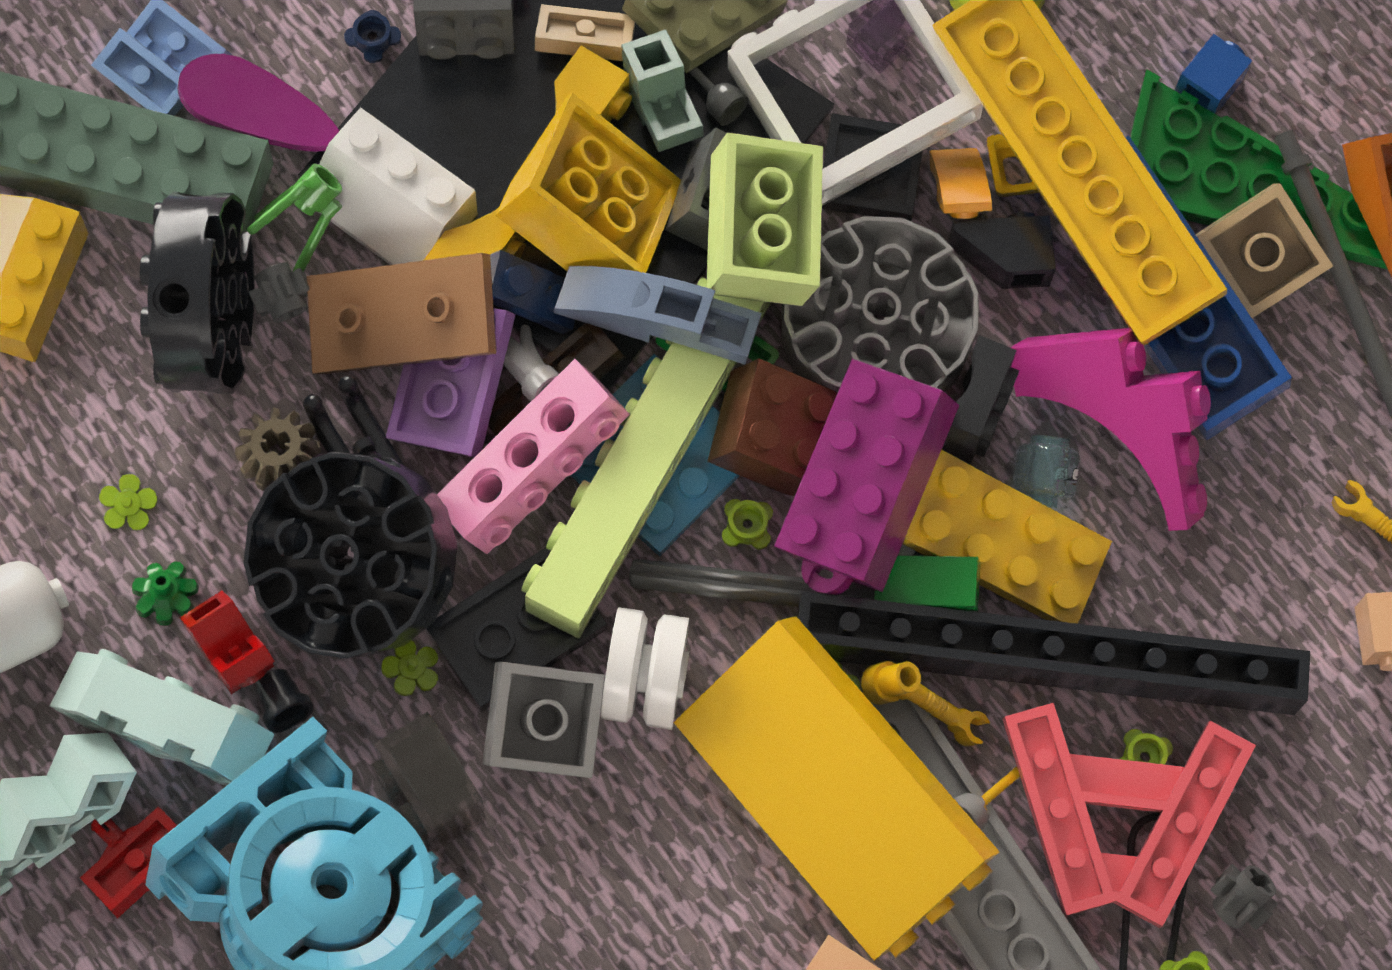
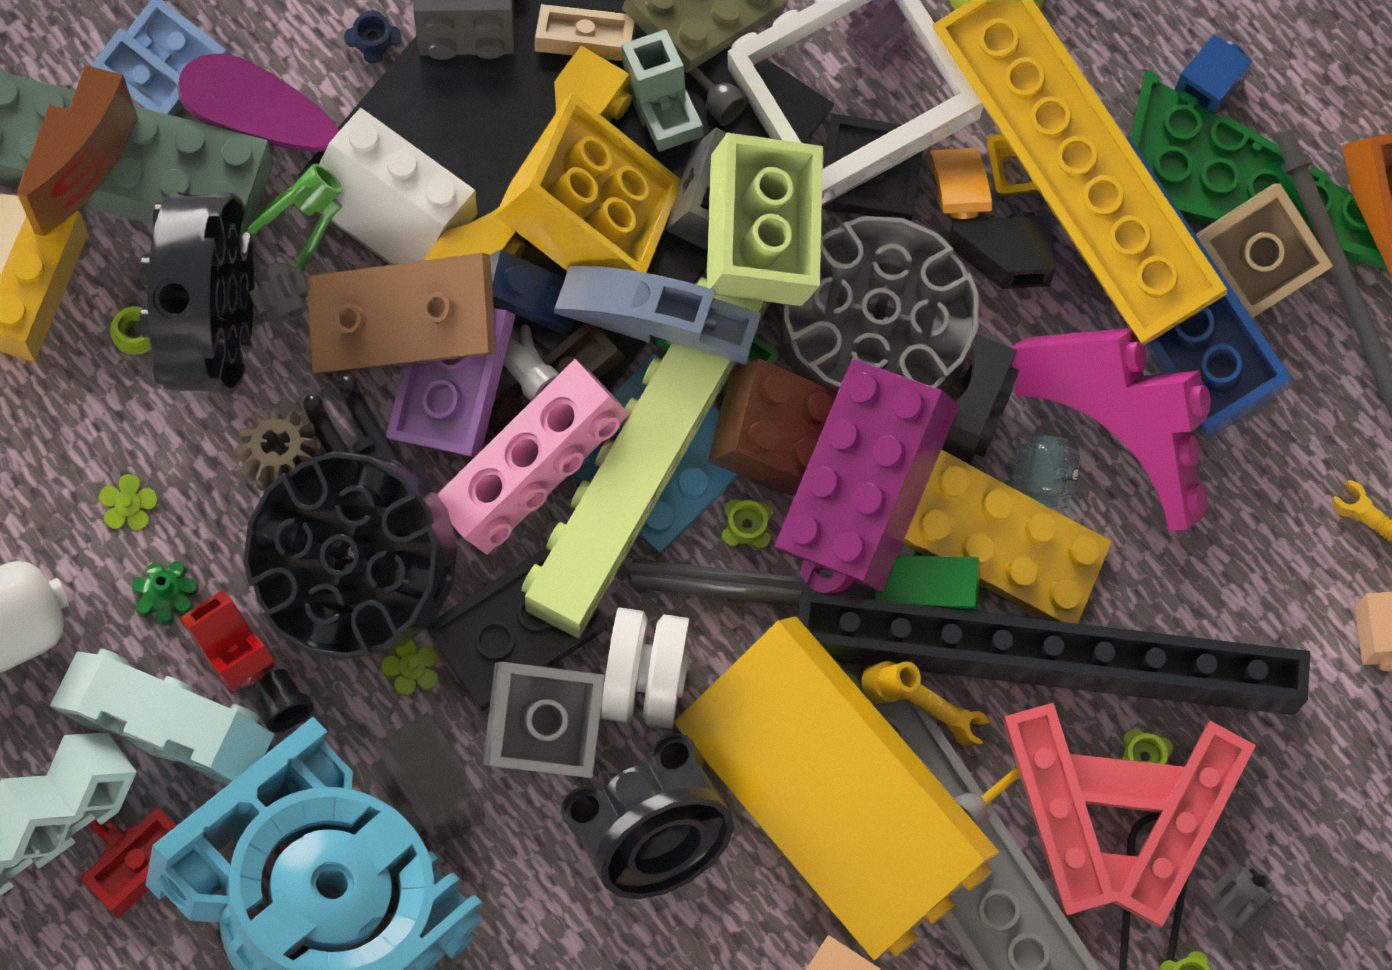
none -> dark orange slope [16,65,138,236]
none -> lime plate [110,306,151,355]
none -> black piece [561,733,734,899]

